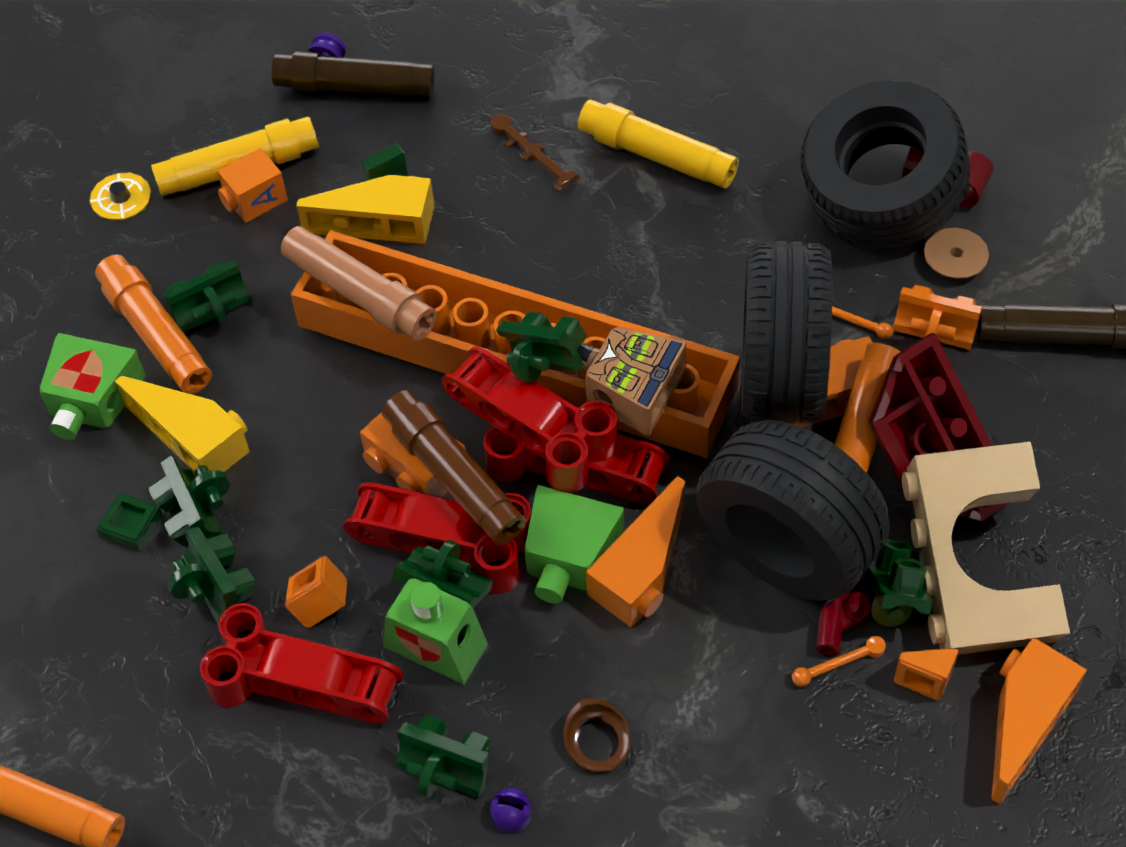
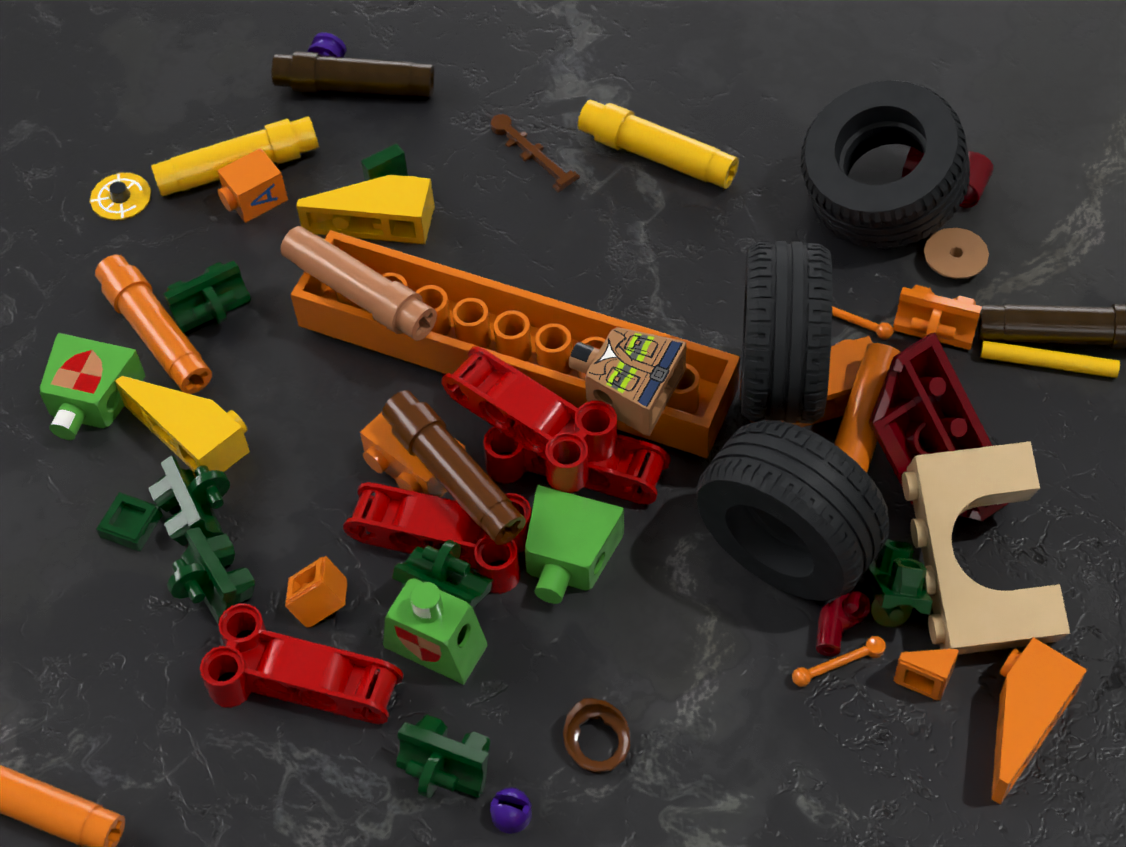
dark green hips [496,311,587,382] -> none
orange slope [586,476,685,628] -> none
none -> yellow bar [980,340,1120,378]

